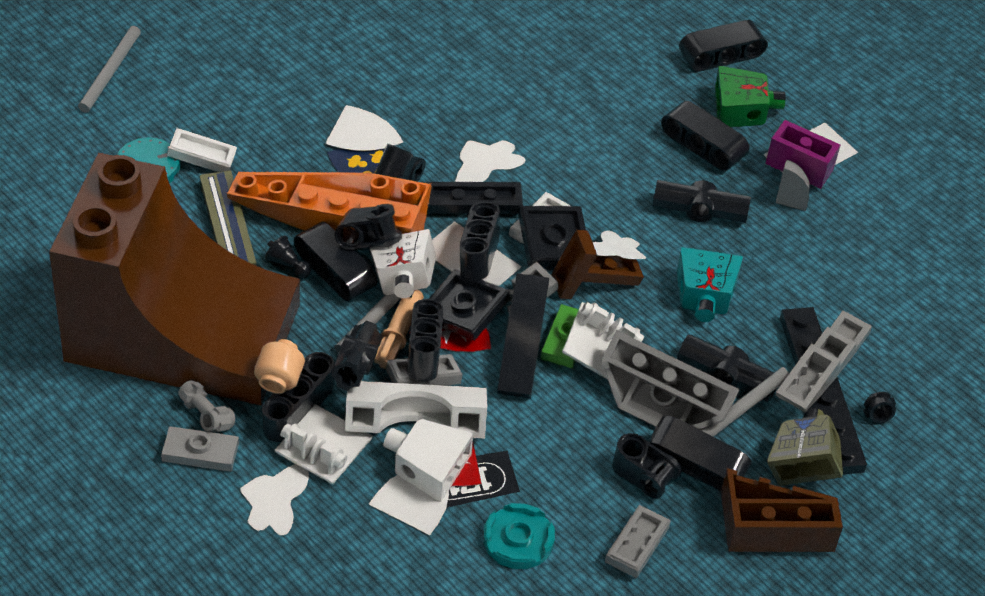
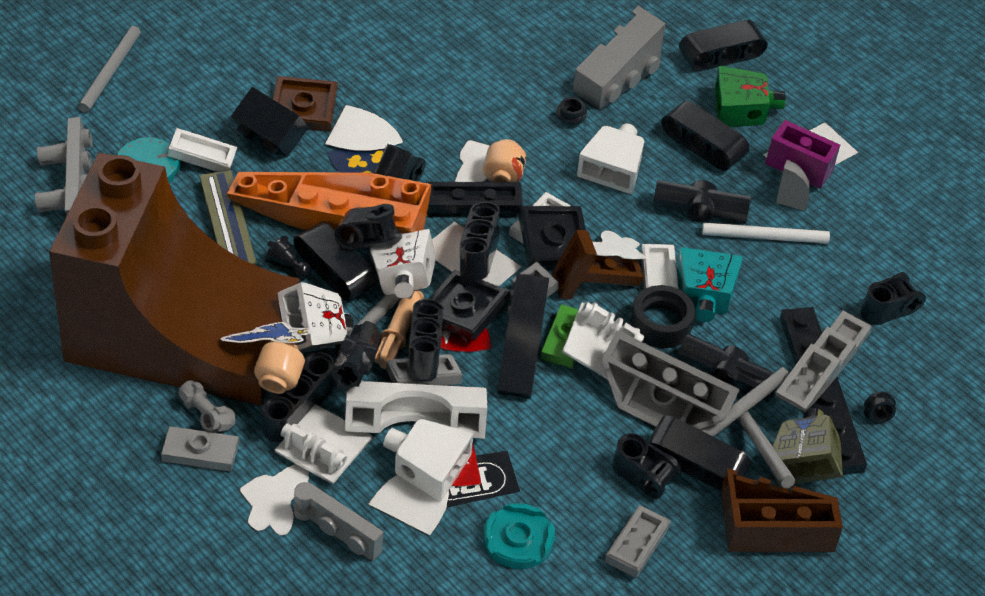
none -> light grey plate [35,117,92,215]
none -> sticker [220,322,312,343]
none -> black brick [230,87,309,157]
none -> reddish brown tile [273,76,338,132]
none -> white torso [277,282,354,353]
none -> light grey plate [294,482,384,561]
none -> light nougat head [483,139,526,182]
none -> black plate [556,97,587,125]
none -> light grey wedge [573,6,666,110]
none -> white torso [577,123,644,194]
none -> black tyre [630,285,695,348]
none -> white tile [641,244,679,289]
none -> white bar [702,223,830,244]
none -> light grey bar [737,411,795,488]
none -> black piece [860,272,926,325]

